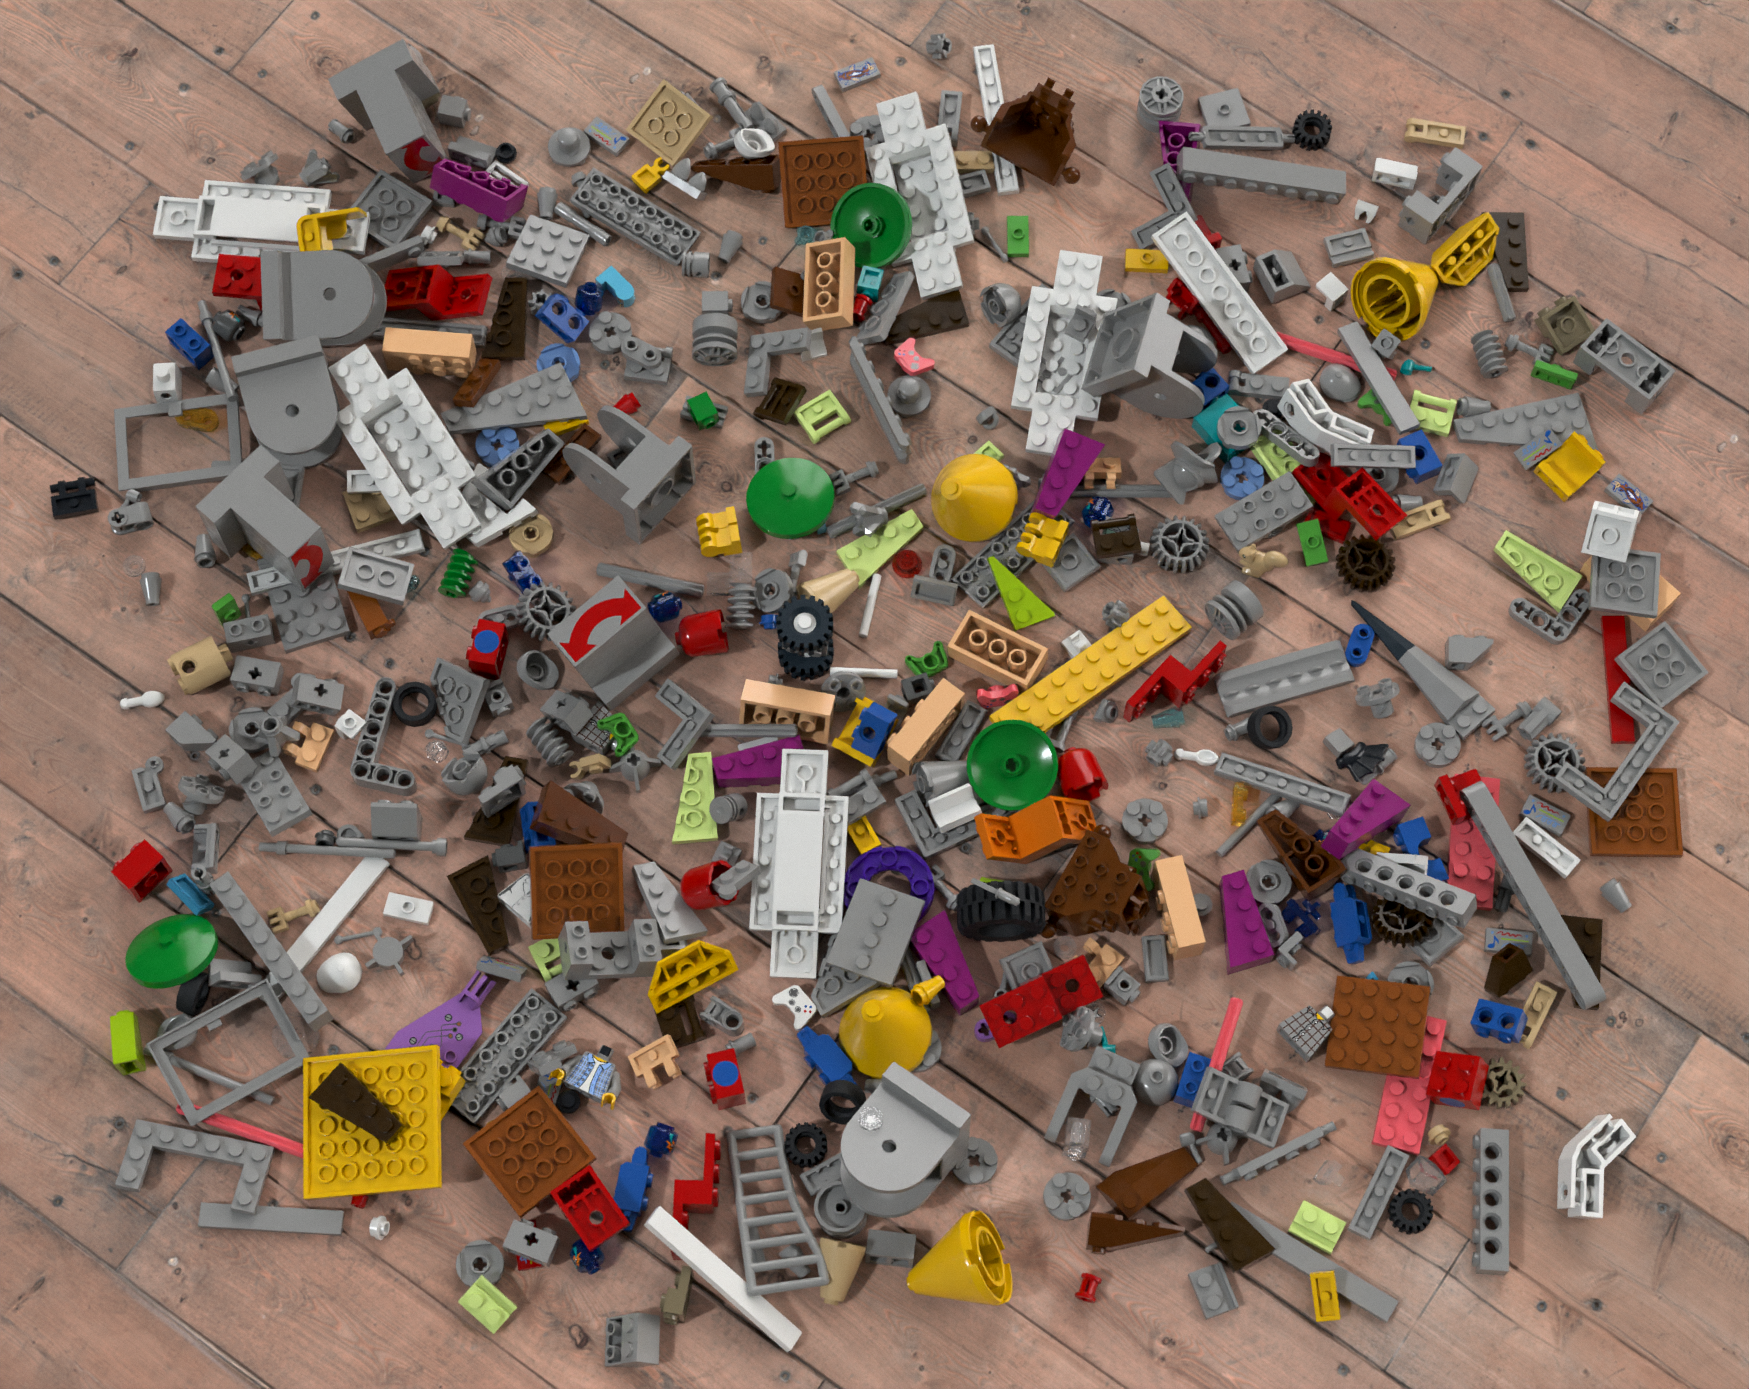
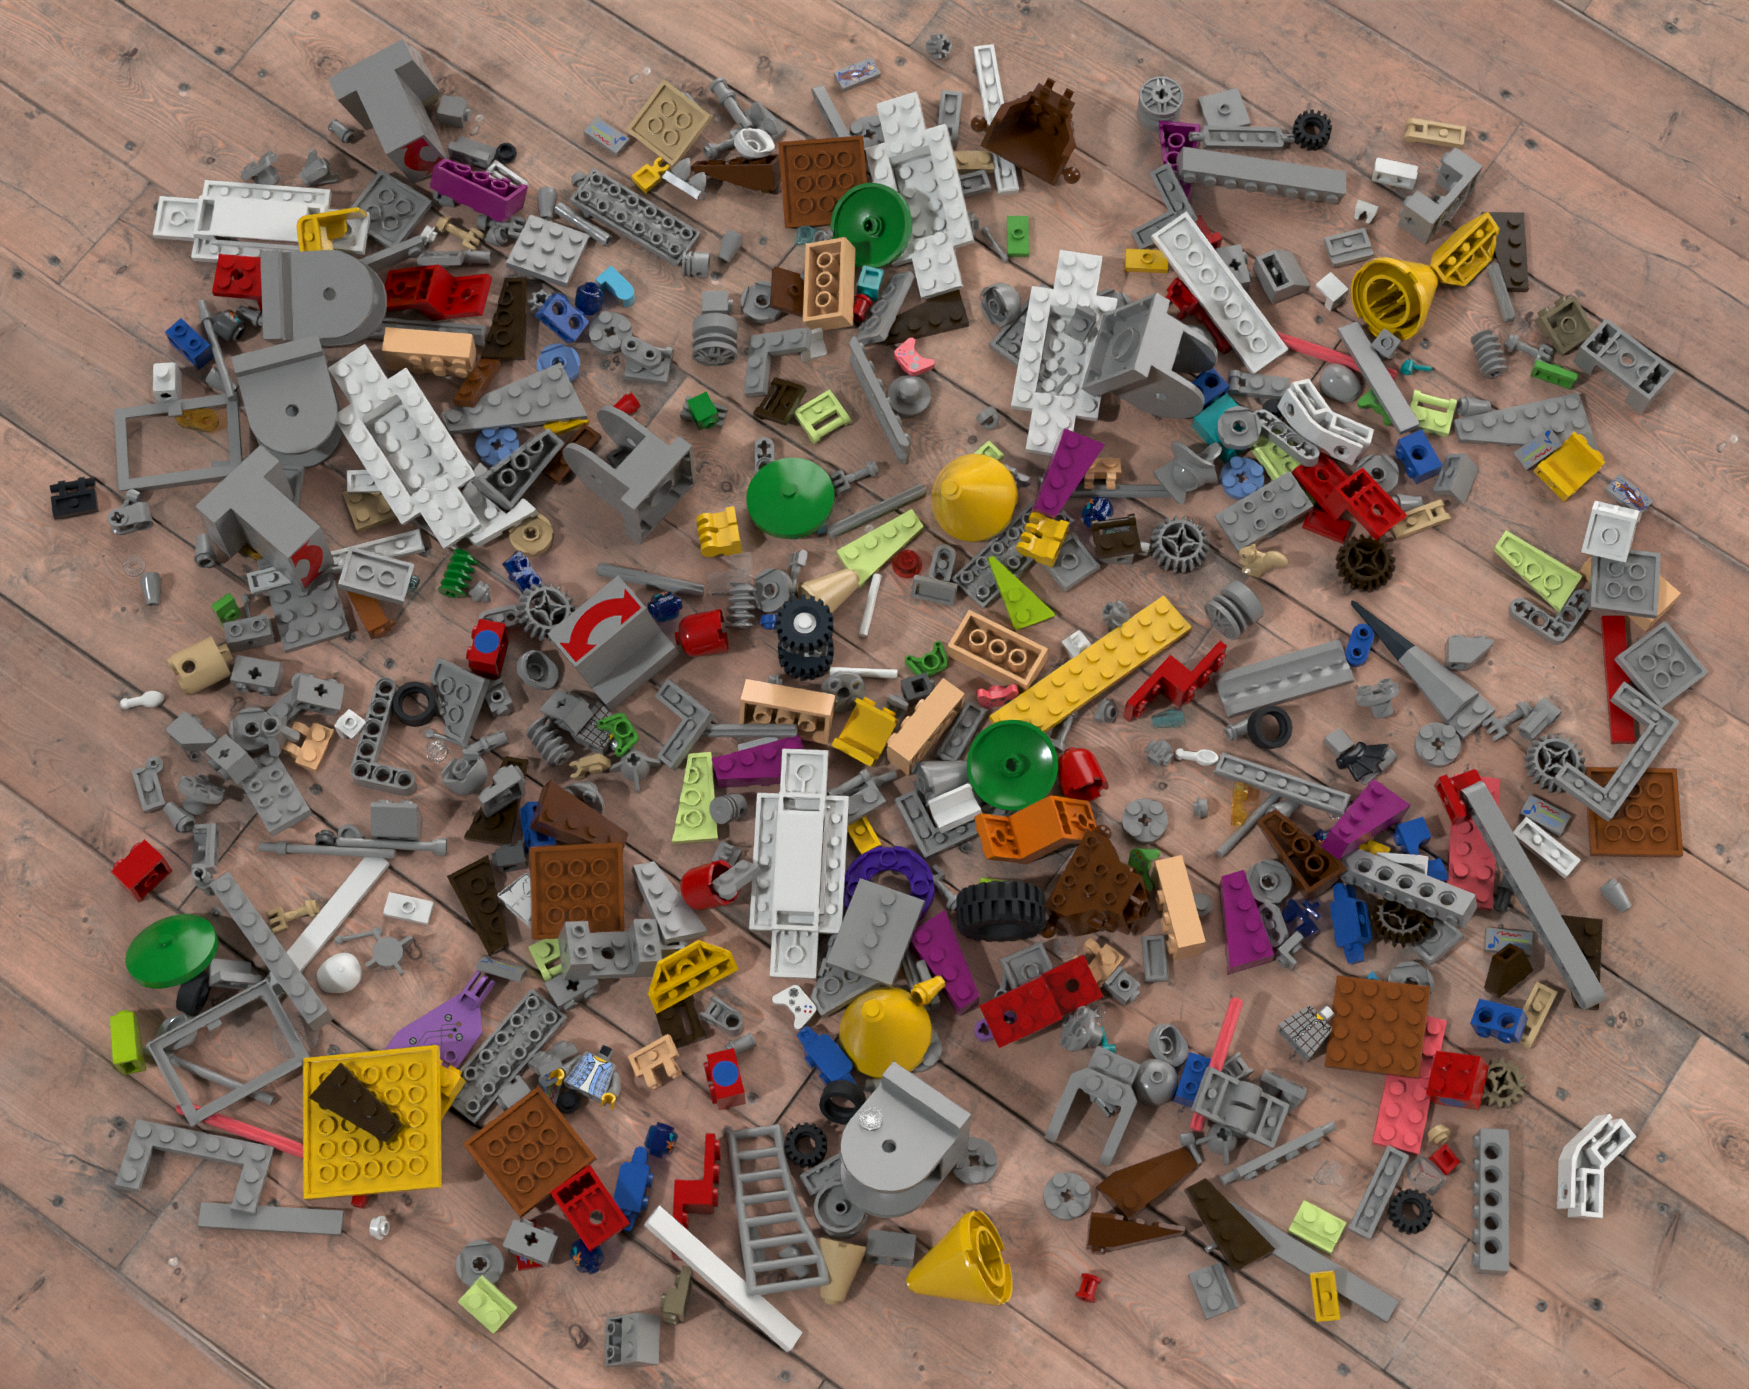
dark azure tile [166,873,215,916] -> none
light grey plate [548,127,590,167] -> none
light grey rock [850,502,888,537] -> none
blue brick [851,702,898,759] -> none
light grey piece [971,878,1020,906] -> none
clear brick [1062,1117,1091,1161] -> none
bright green plate [1296,519,1328,567] -> none
light grey plate [1330,443,1416,469] -> none

